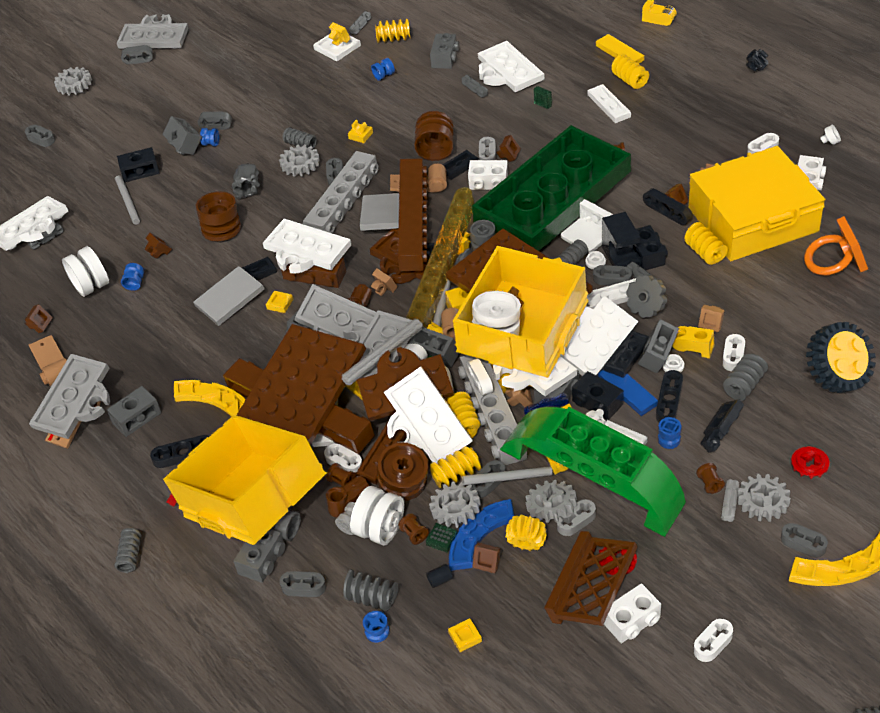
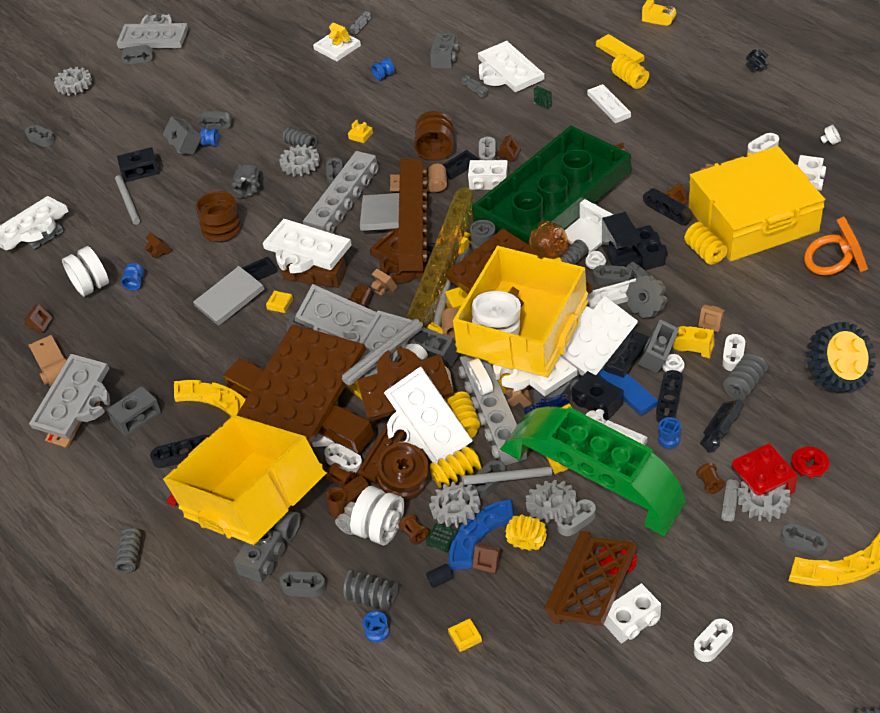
yellow piece [375,19,411,43] -> none
none -> clear orange cylinder [529,221,568,259]
none -> red bracket [732,443,798,496]

